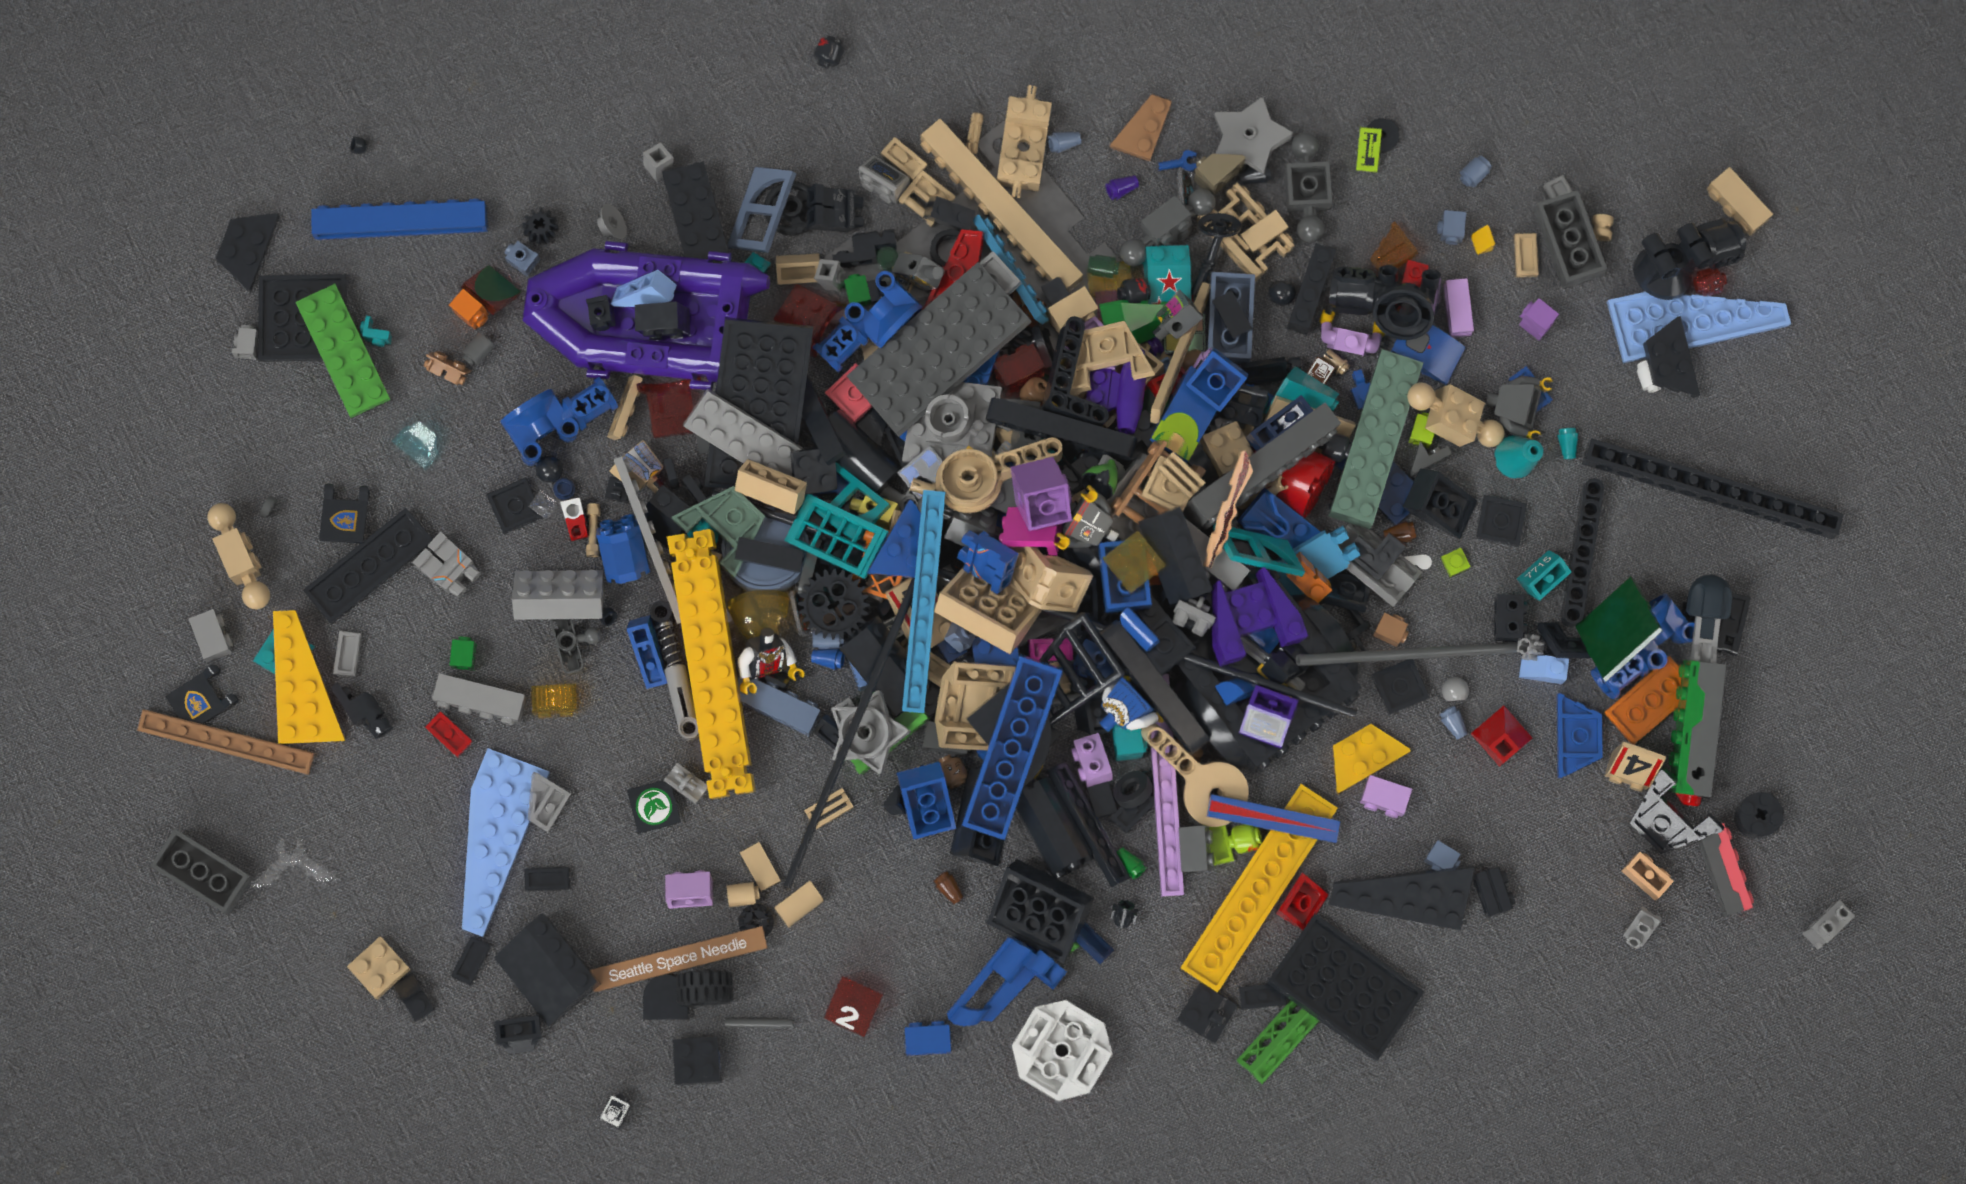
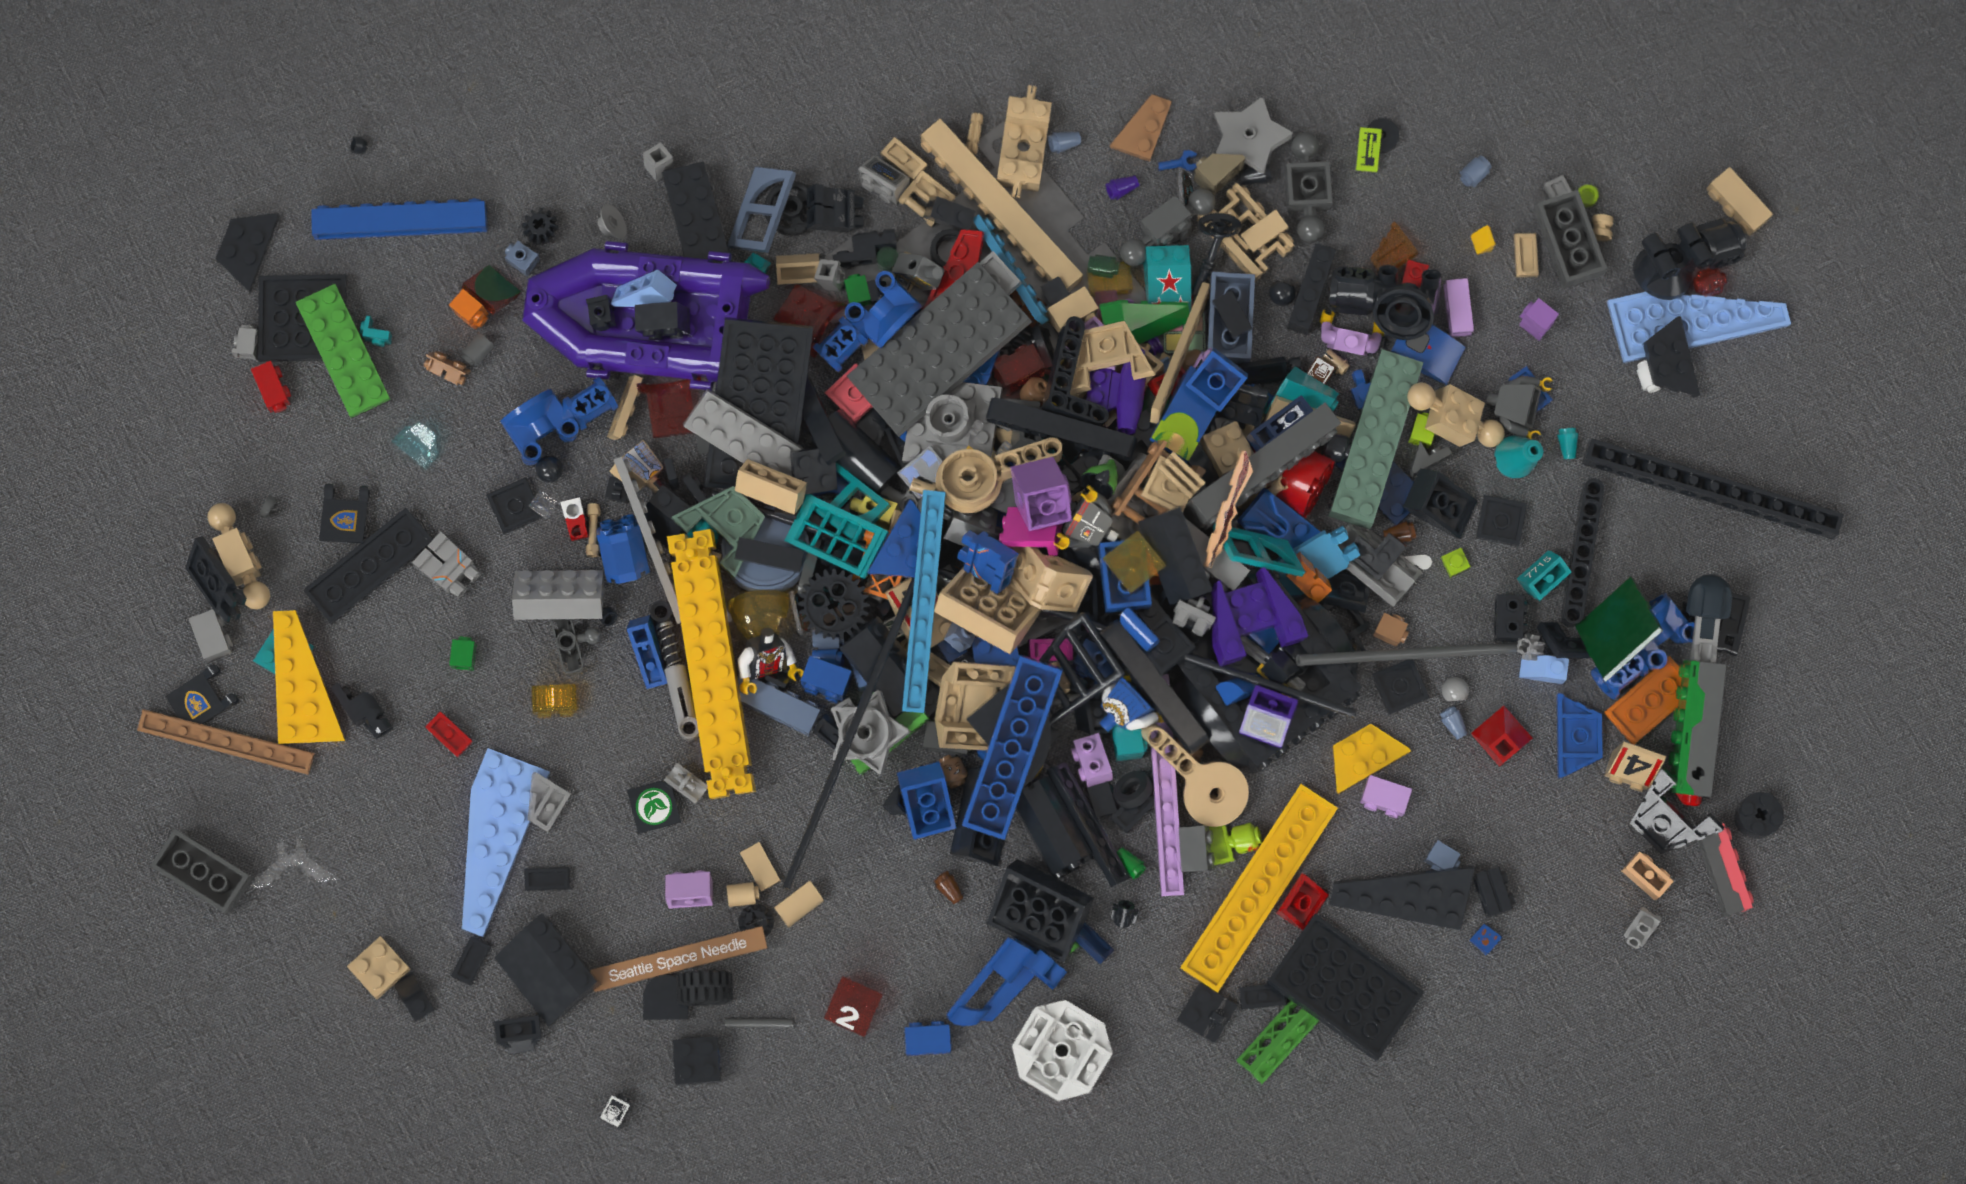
light grey tile [333,631,362,677] -> none
light grey brick [432,673,527,725] -> none
dark blue plate [553,478,575,500] -> none
tan tile [804,788,854,830] -> none
black head [813,35,845,69] -> none
black head [1117,278,1151,304] -> none
dark grey torso [1152,290,1203,341] -> none
blue tile [1206,795,1340,843] -> none
sand blue brick [1437,210,1466,245] -> none
light grey hips [1802,900,1855,950] -> none
none -> black tile [185,536,247,623]
none -> red brick [251,361,291,413]
none -> blue brick [801,656,852,704]
none -> blue slope [1469,924,1502,955]
none -> lime tile [1578,184,1599,207]

